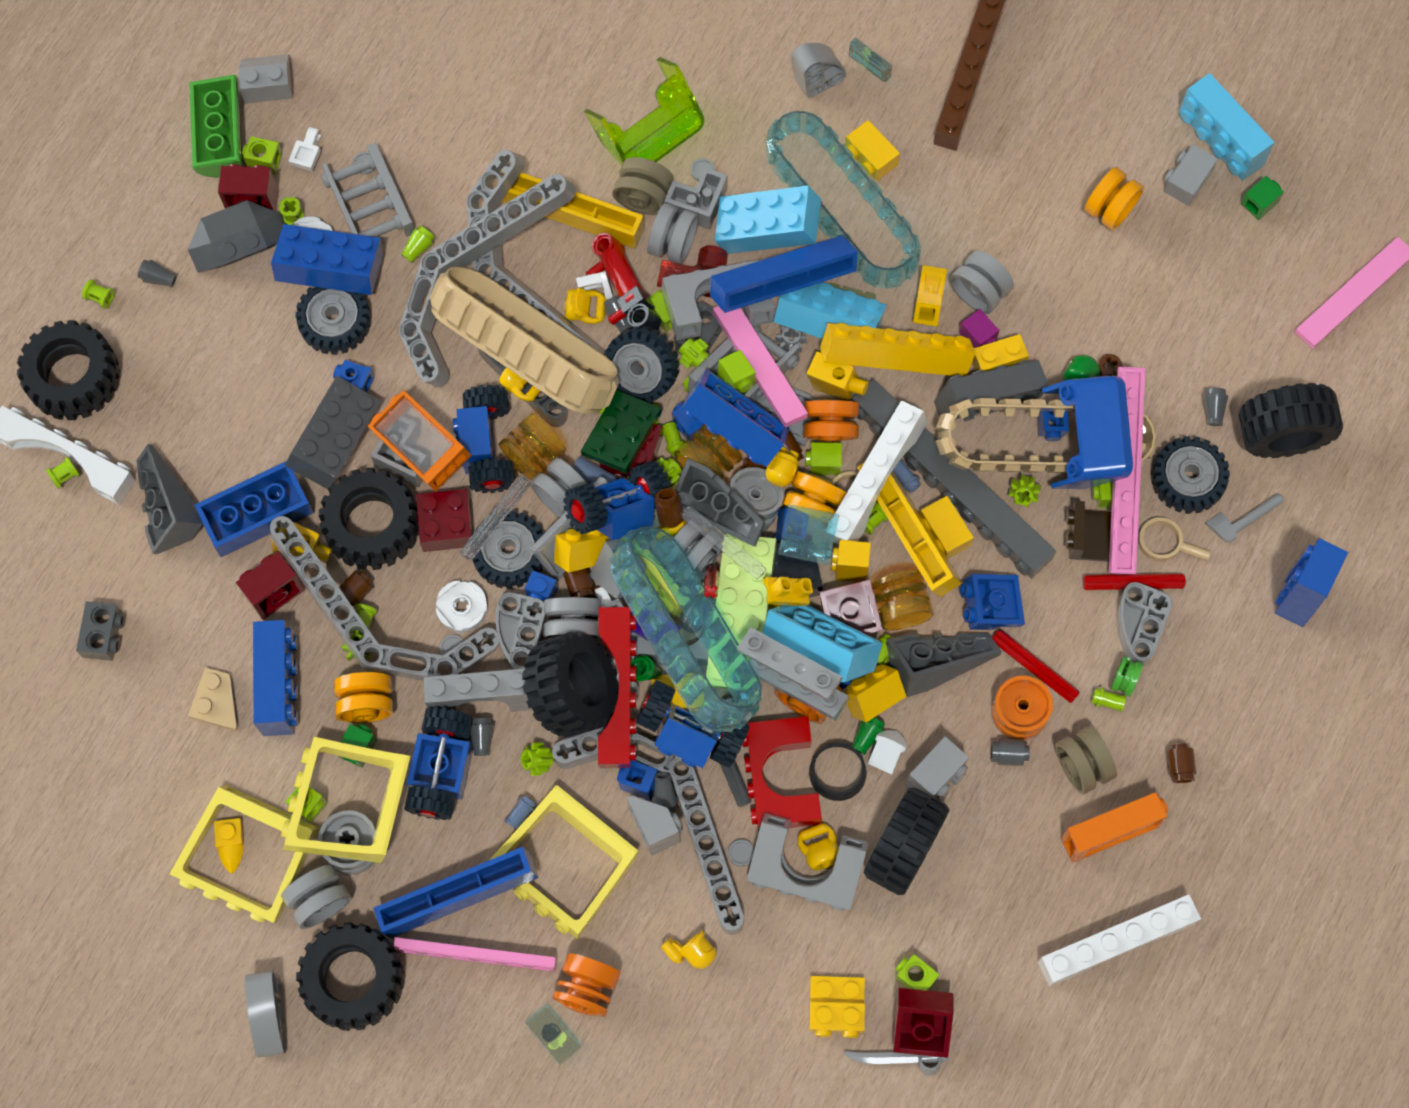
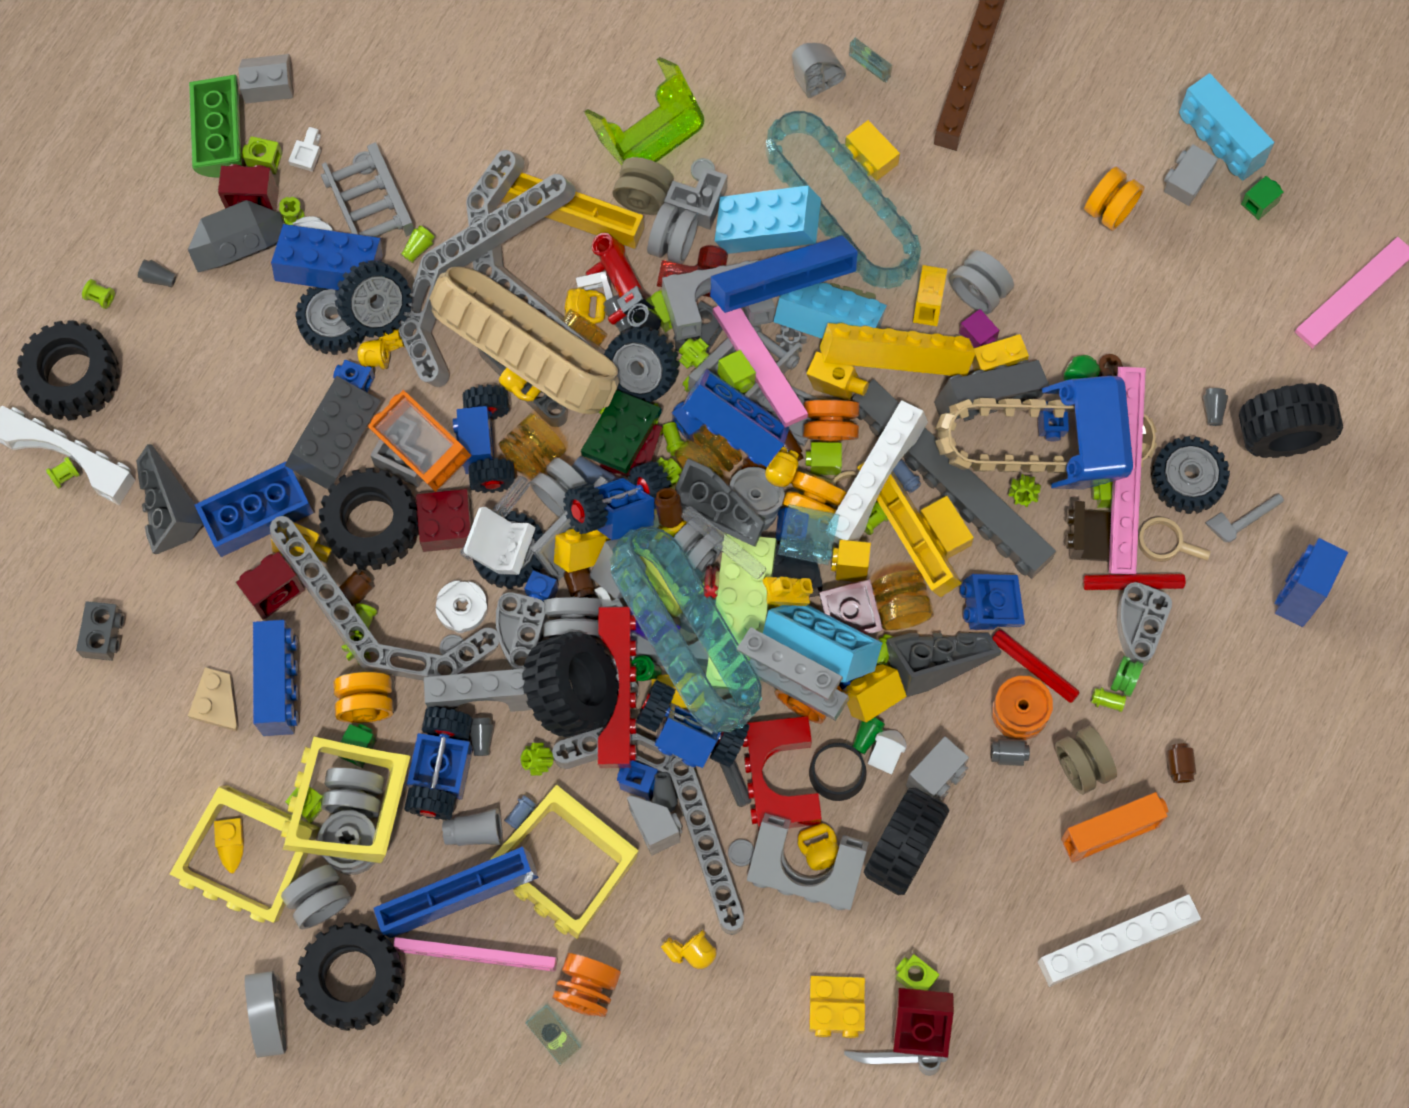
none -> light grey wheel [321,768,385,818]
none -> wheel [335,260,412,338]
none -> yellow piece [357,329,405,370]
none -> light grey plant [442,808,503,846]
none -> white bracket [464,507,536,575]
none -> clear yellow beam [562,309,607,346]

